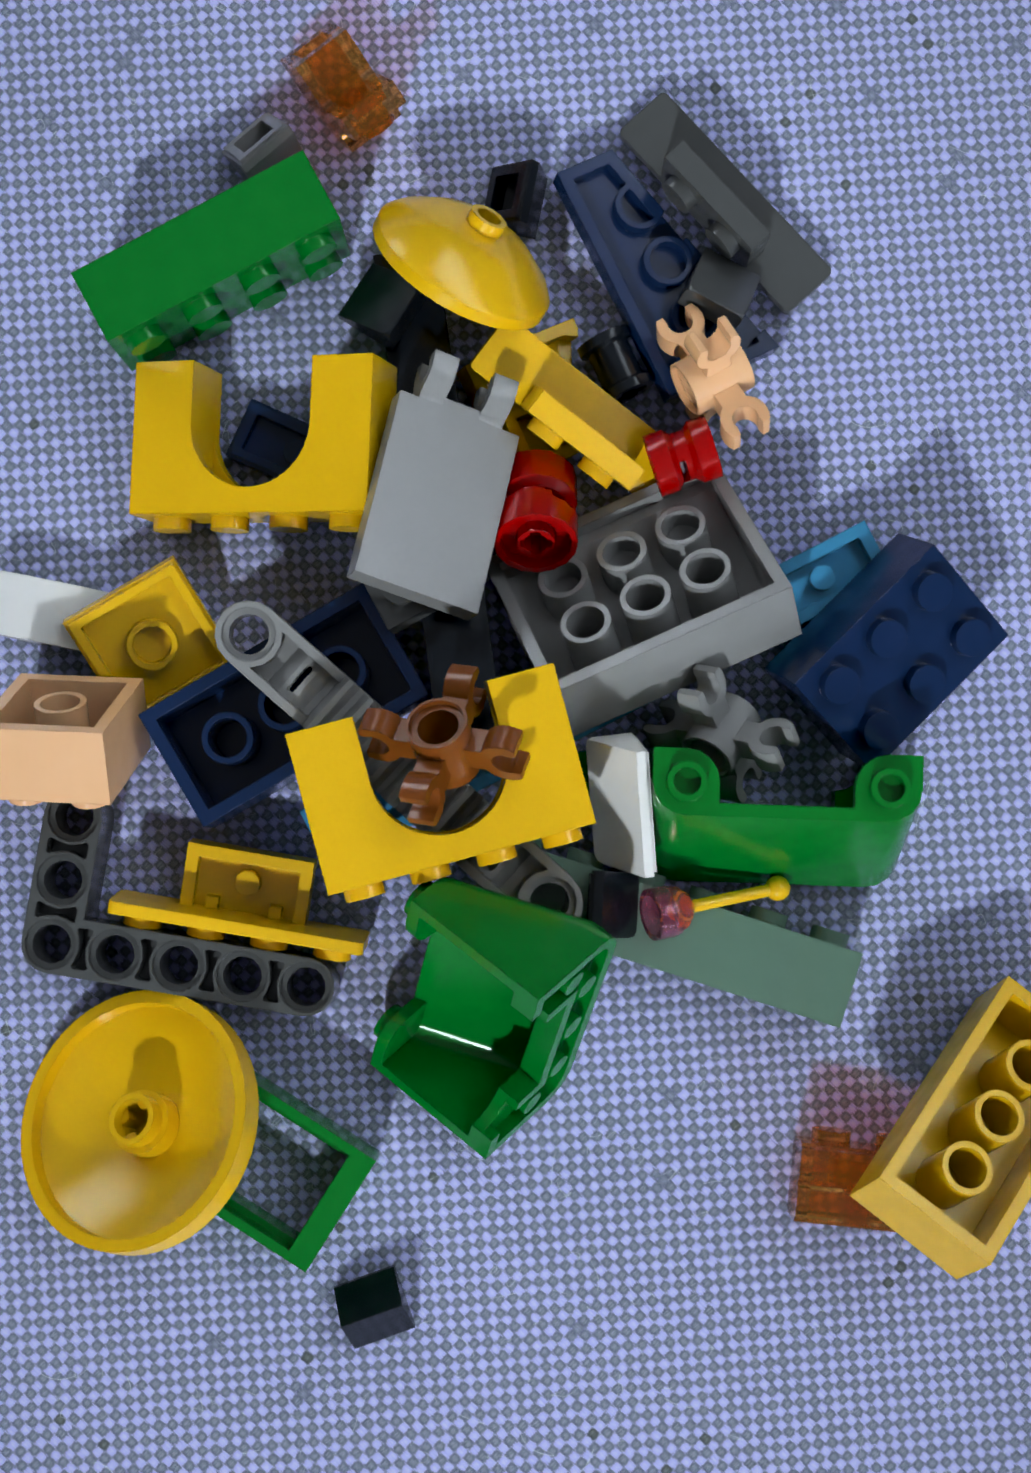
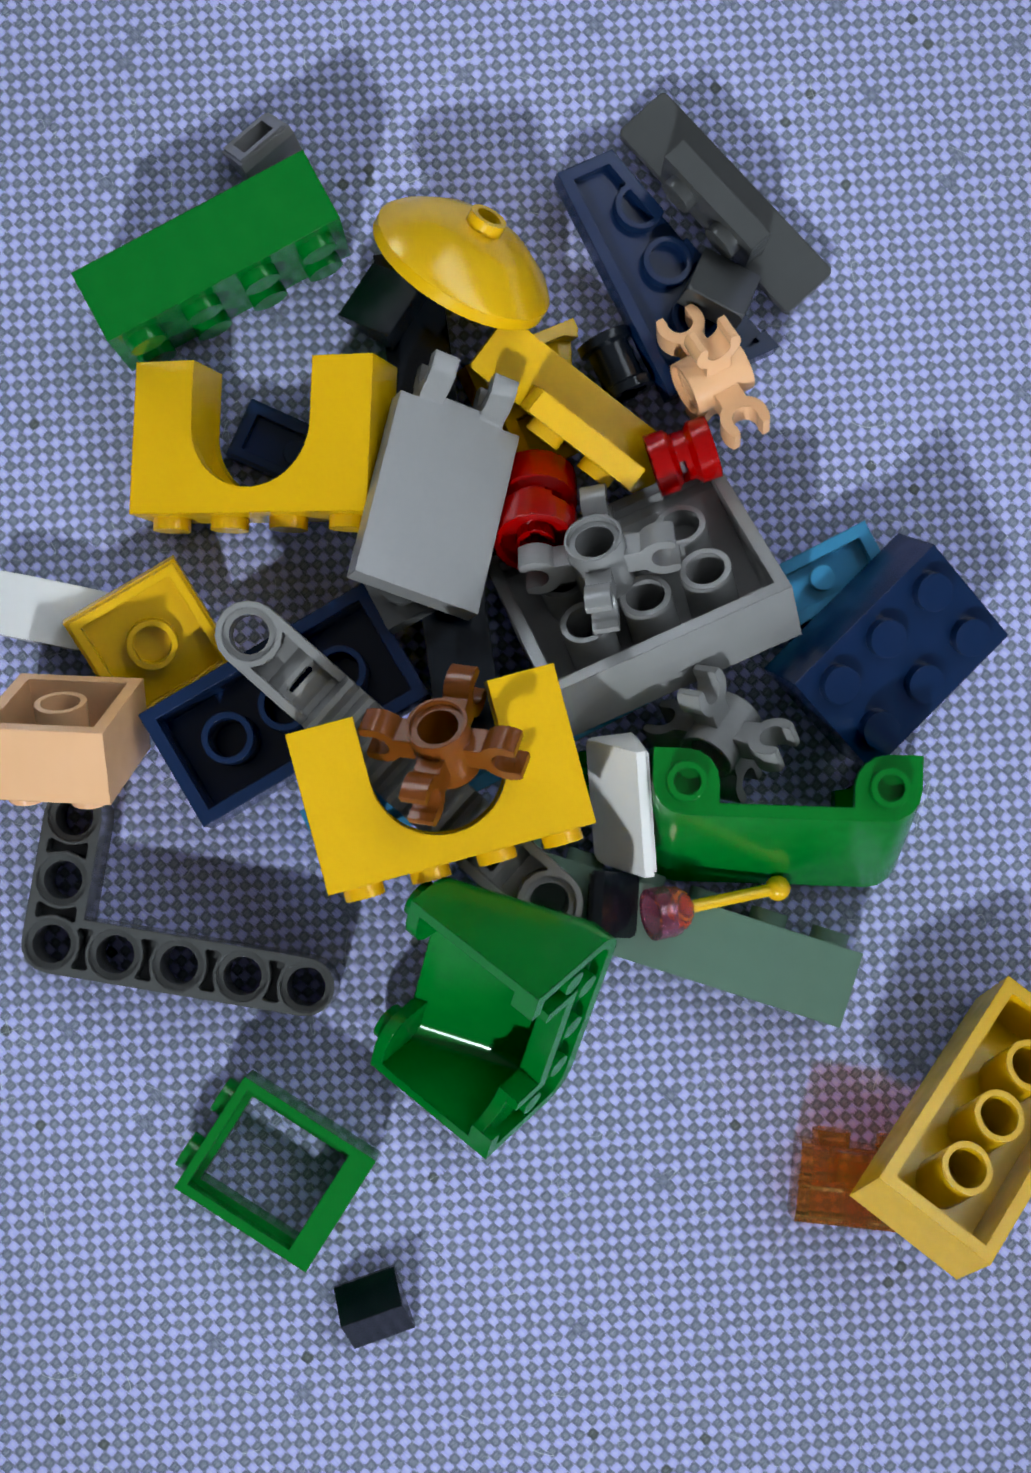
yellow dish [21,990,259,1256] -> none
yellow bracket [107,838,370,962] -> none
clear orange brick [280,23,406,152] -> none
black slope [485,159,547,239] -> none
none -> light grey pin [518,483,682,635]

